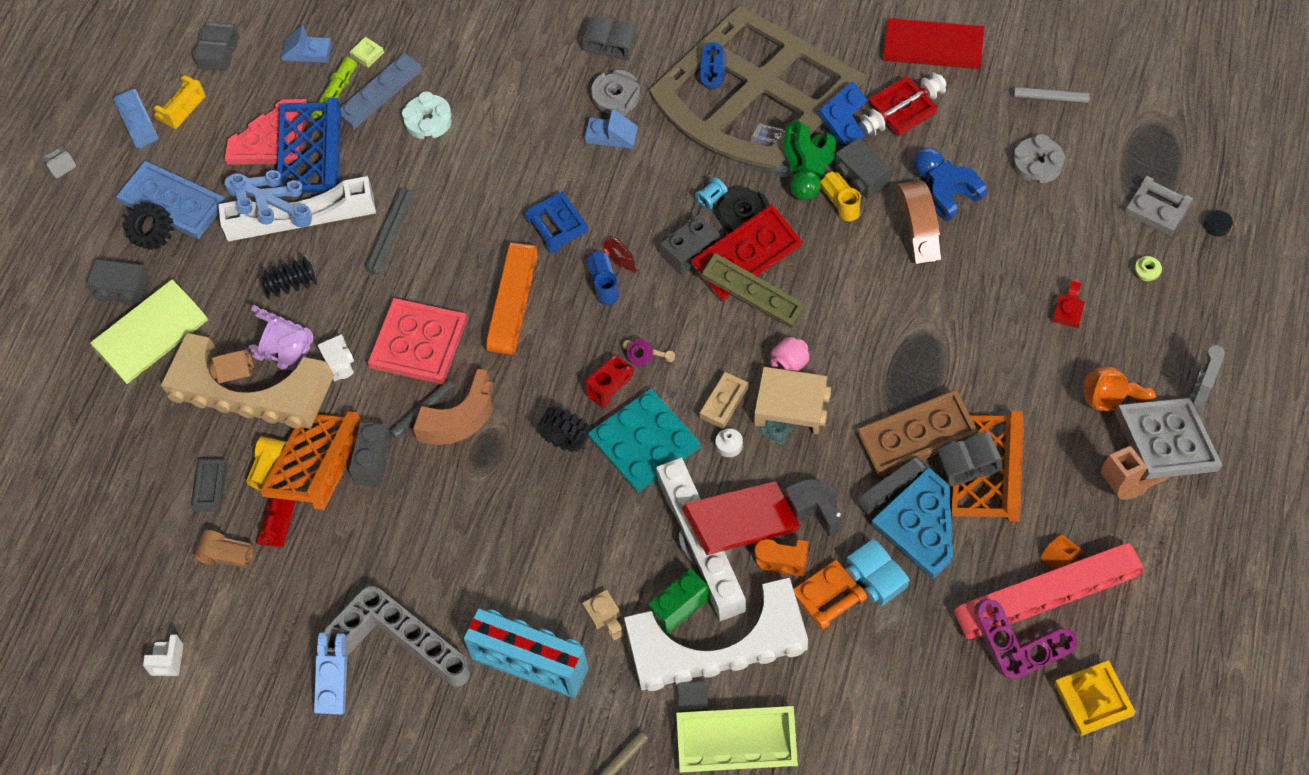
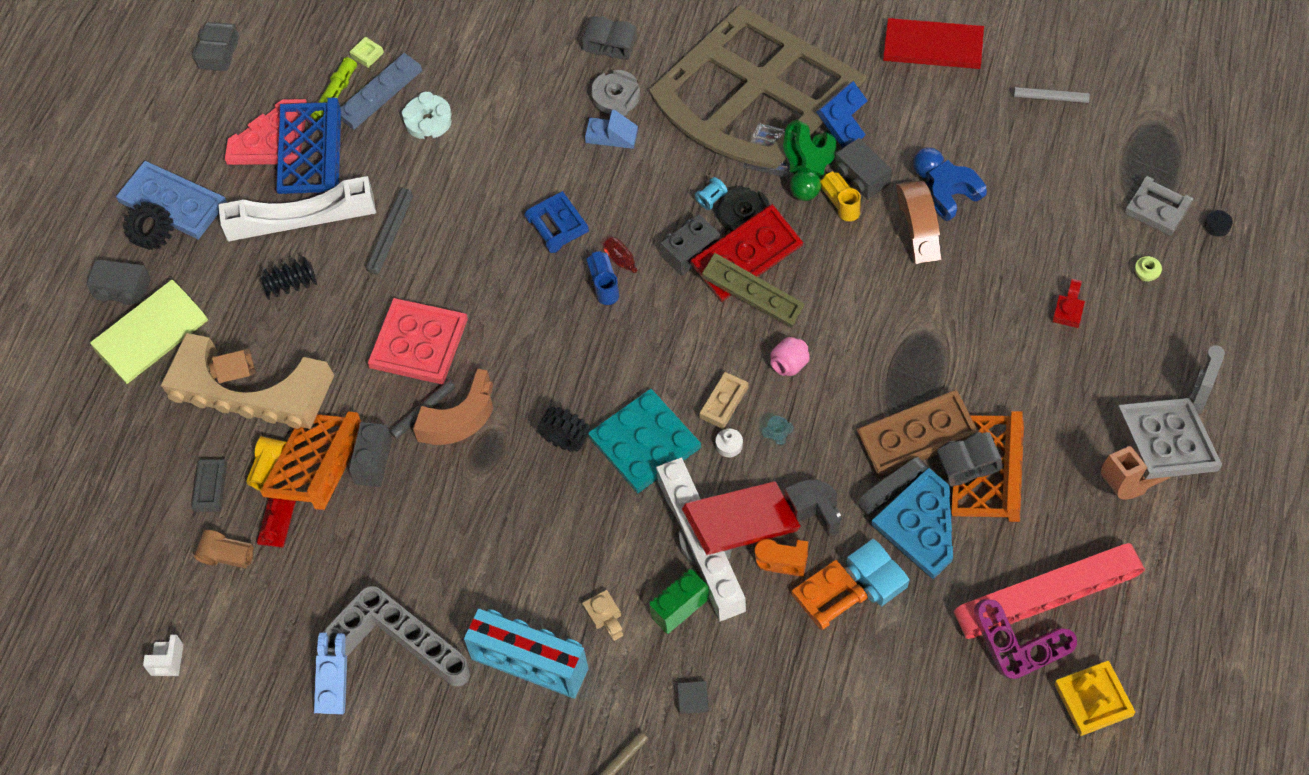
light grey slope [41,146,76,178] -> none
medium blue brick [113,89,159,148] -> none
yellow hinge [153,75,206,129] -> none
medium blue plant [225,170,312,227] -> none
lavender helmet [248,305,313,371] -> none
medium blue slope [281,26,332,63] -> none
white brick [318,334,354,382] -> none
orange beam [487,242,537,355] -> none
red leg [585,356,634,409] -> none
tan hinge [622,340,675,362] -> none
white arch [624,578,808,691] -> none
magenta plate [627,339,654,366] -> none
yellowish green slope [676,706,798,773] -> none
blue beam [700,42,726,90] -> none
tan panel [755,367,831,434] -> none
red plate [859,72,946,137] -> none
light grey plate [1013,134,1065,183] -> none
orange slope [1041,534,1083,570] -> none
orange piece [1082,366,1156,411] -> none

